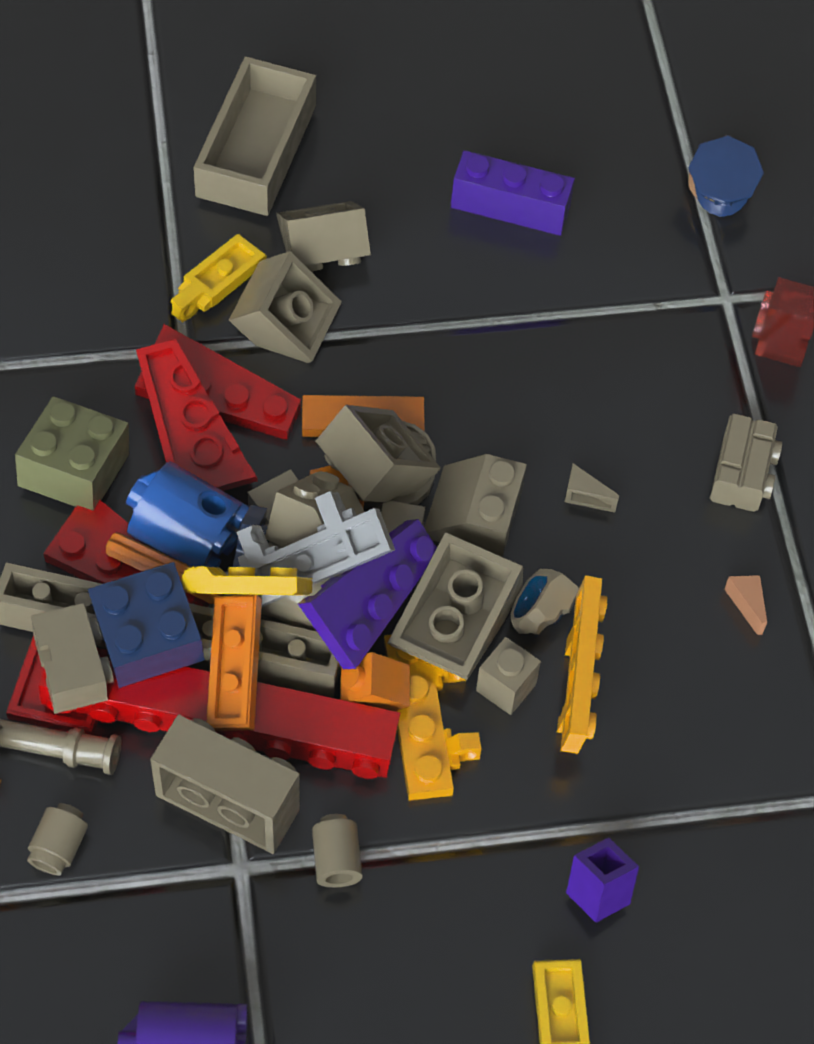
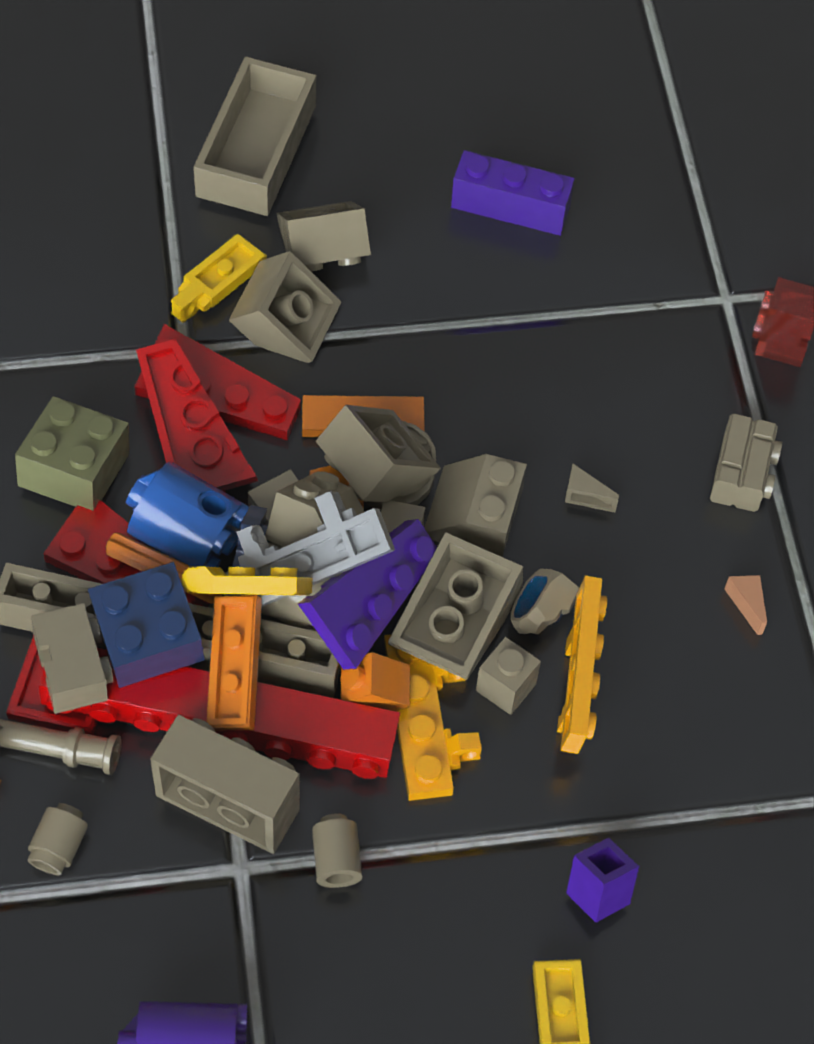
dark blue piece [688,135,764,217] -> none

